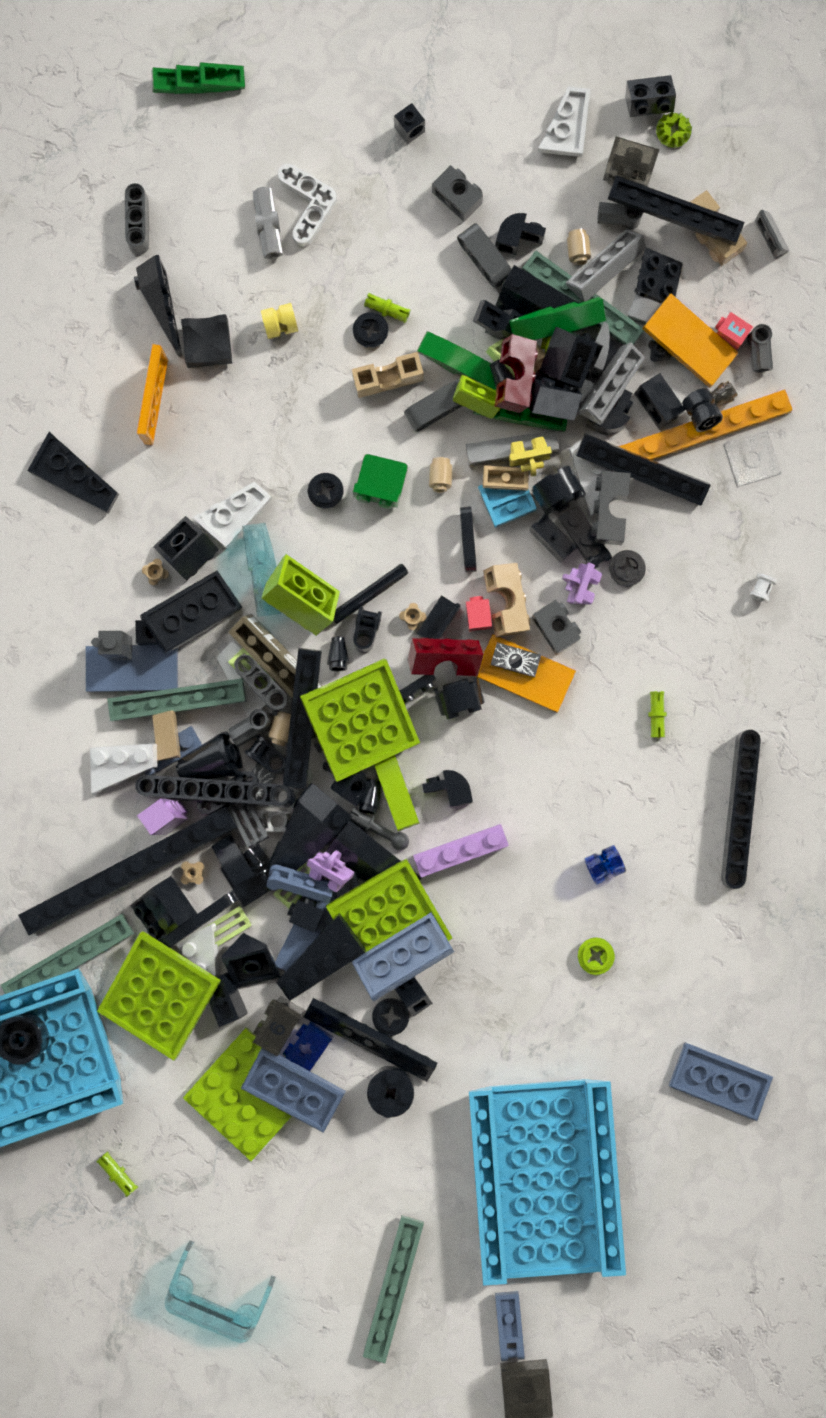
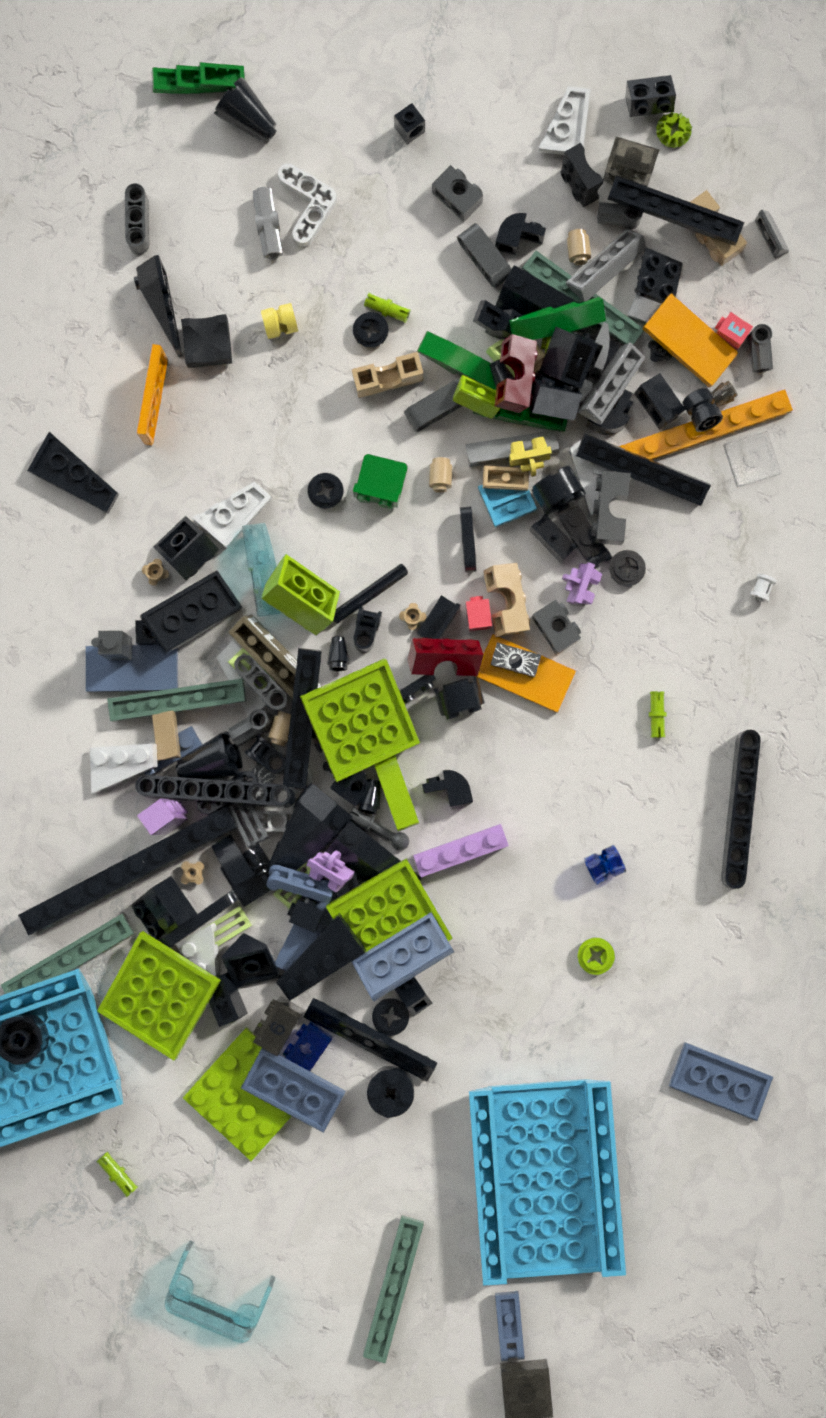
none -> black cone [214,78,277,142]
none -> black brick [560,143,604,207]

